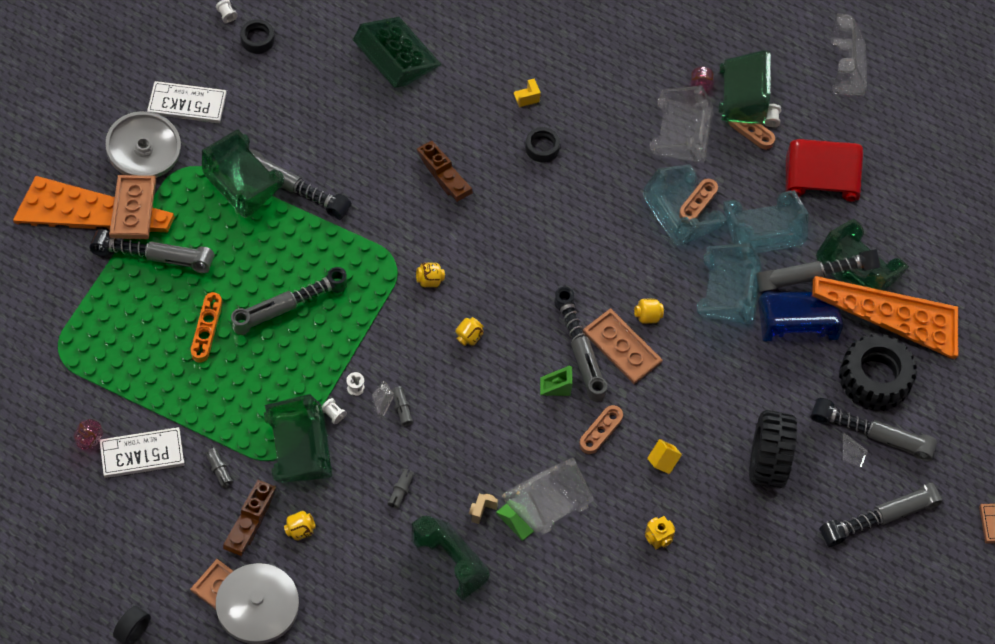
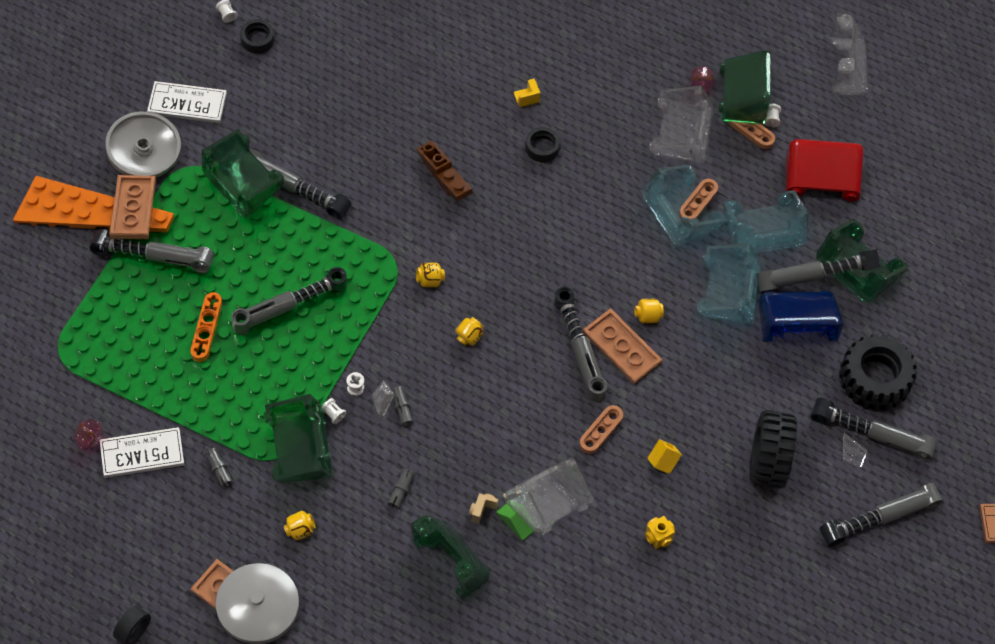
reddish brown slope [223,480,276,556] -> none
clear green slope [353,17,441,88] -> none
bright green slope [540,366,572,396] -> none
orange wing [812,276,958,359] -> none

